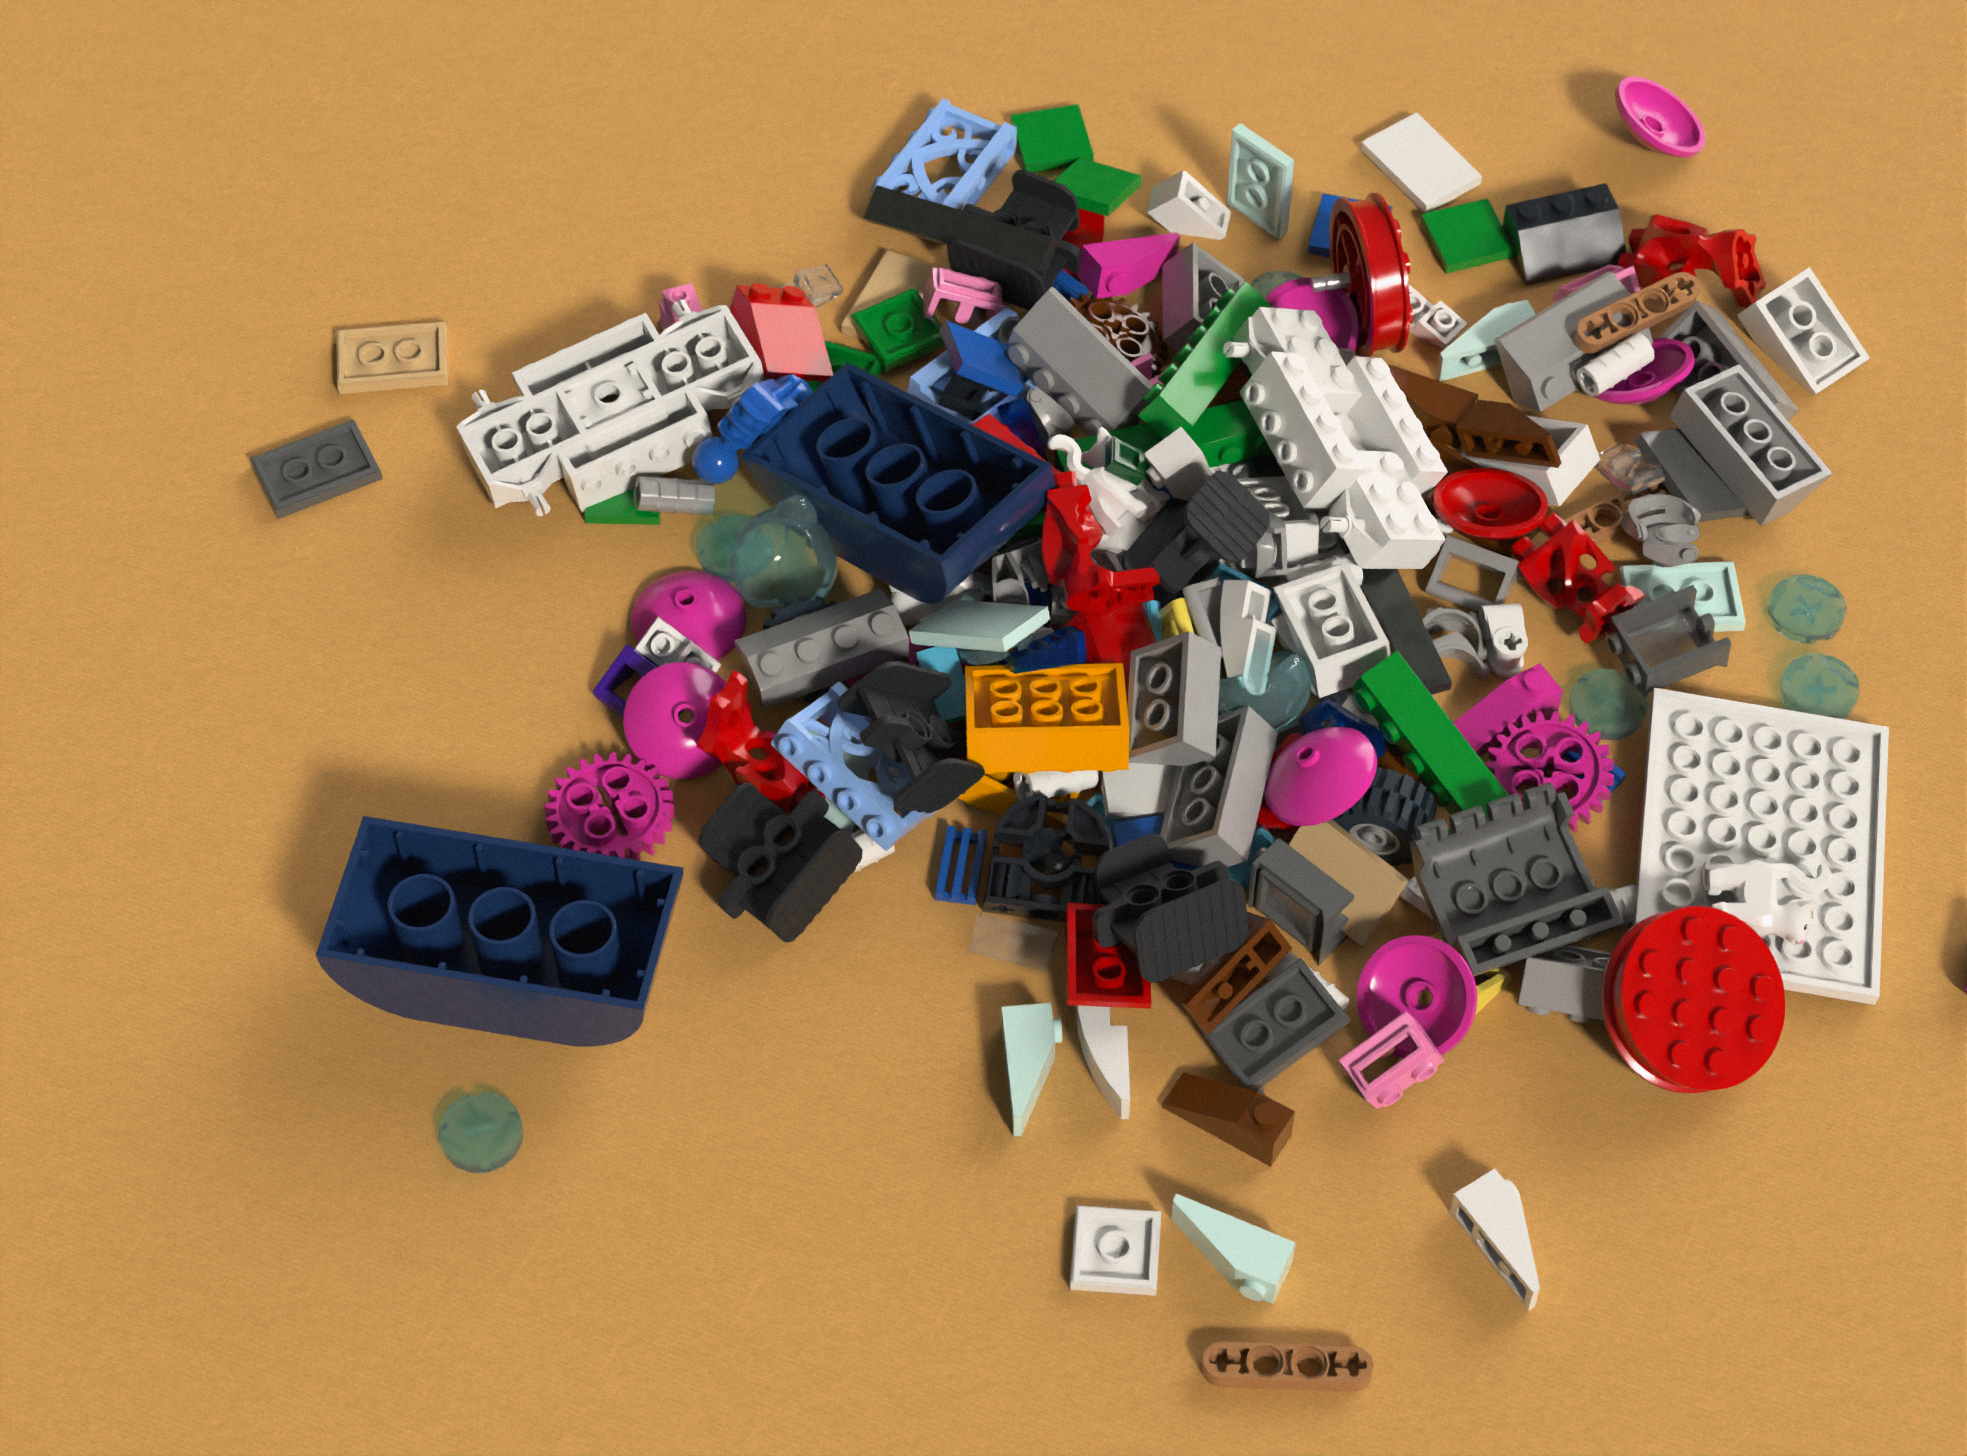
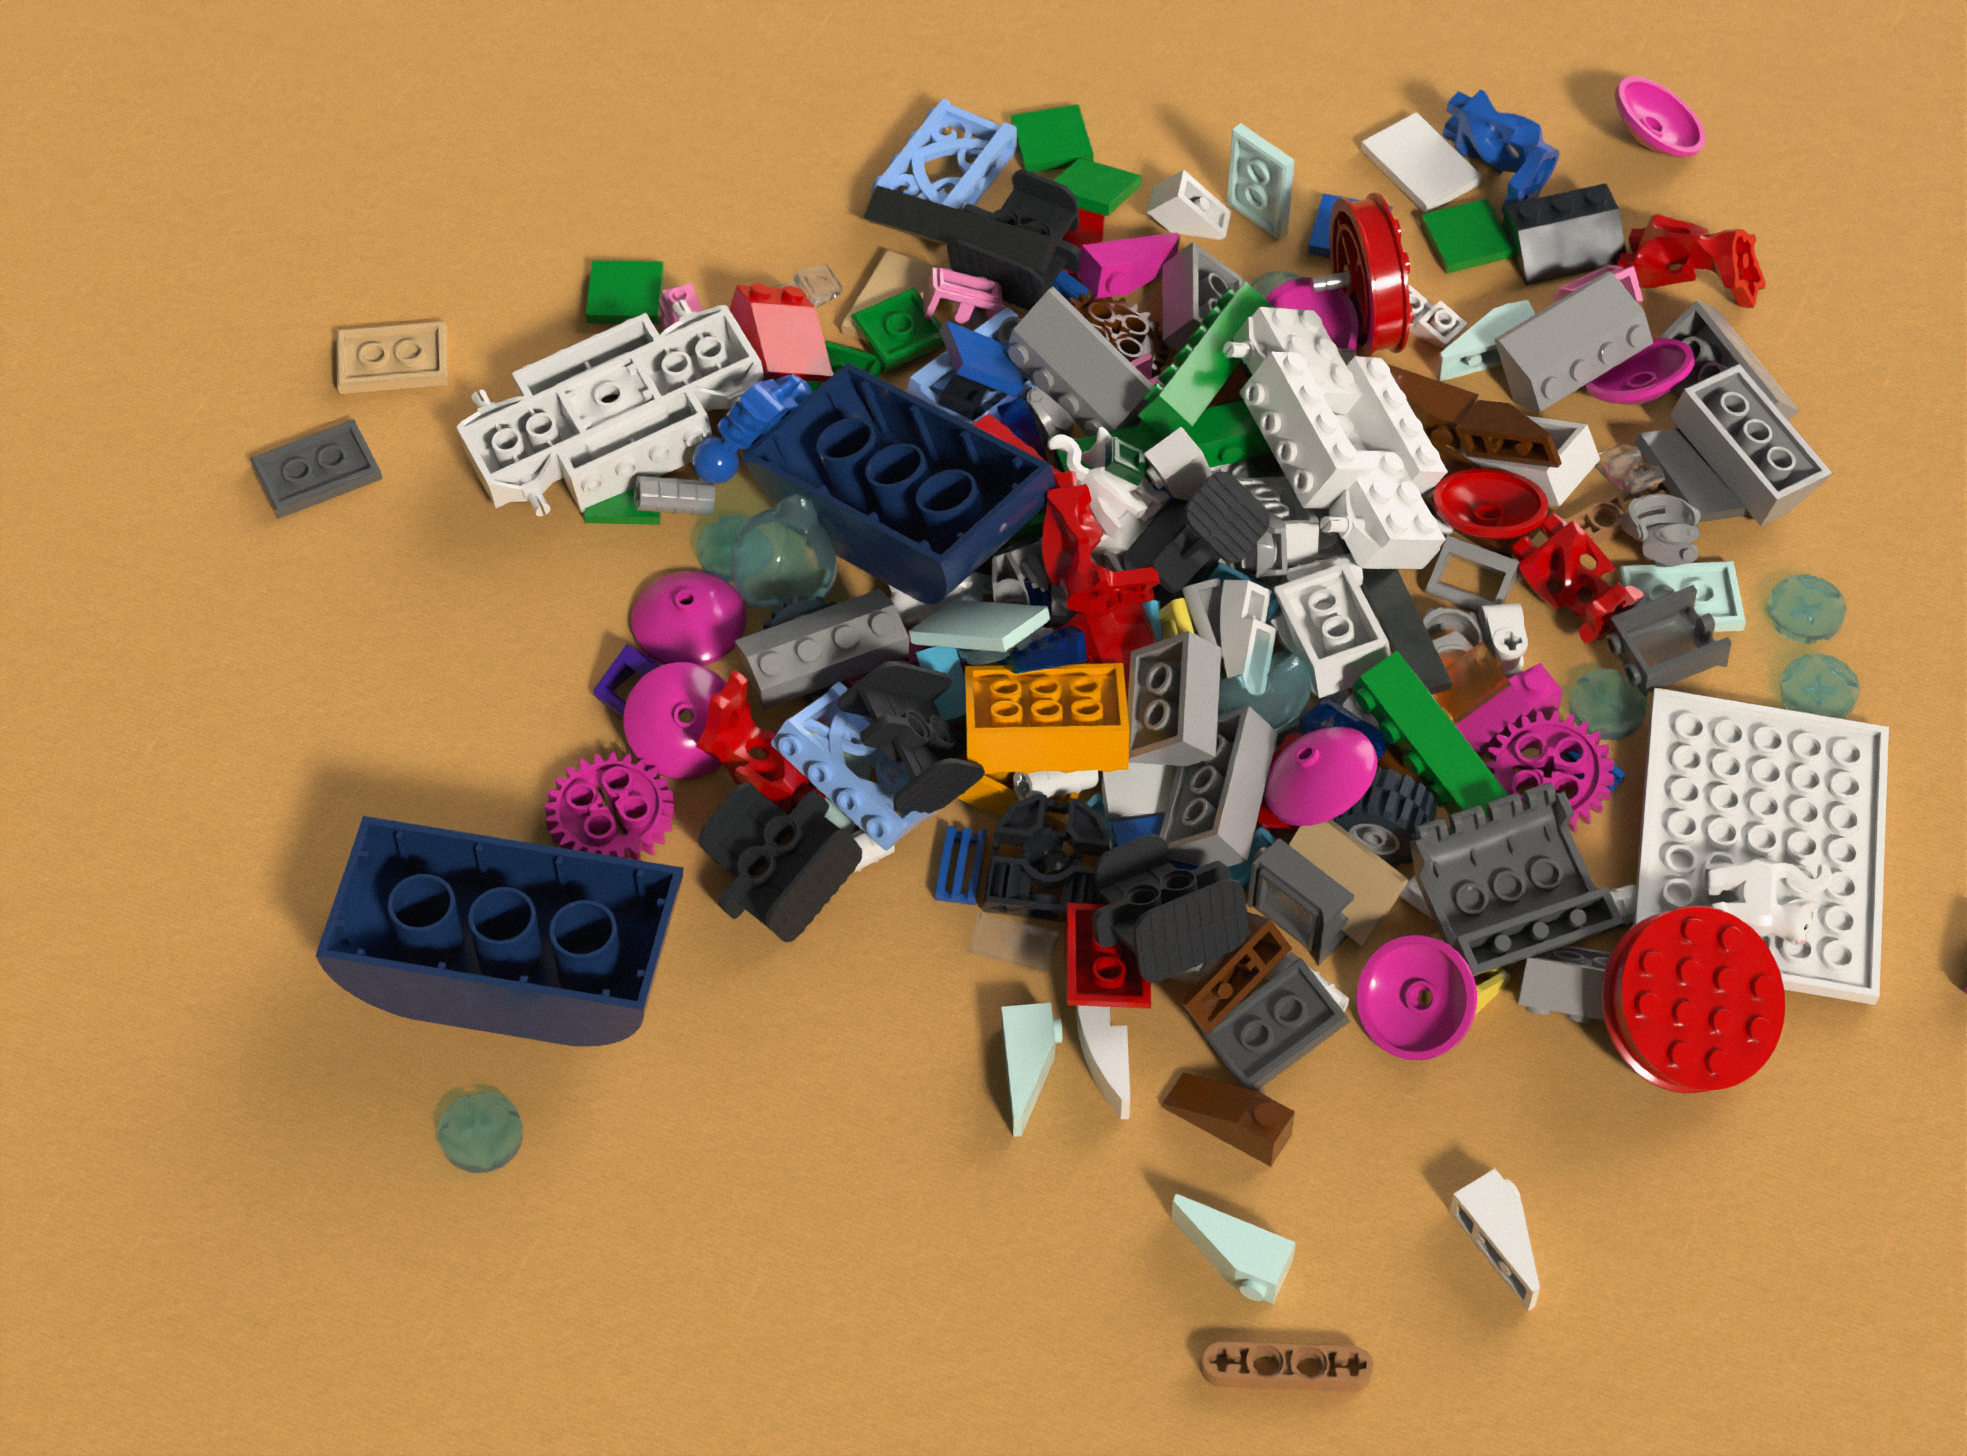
white slope [635,616,721,673] -> none
white tile [1070,1205,1161,1296] -> none
bright pink window [1339,1011,1445,1109] -> none
medium nougat beam [1573,272,1700,354] -> none
white axle [1576,333,1655,397] -> none
white slope [1737,267,1870,396] -> none
none -> green tile [586,260,664,324]
none -> clear orange piece [1436,641,1512,724]
none -> blue hips [1442,89,1560,215]

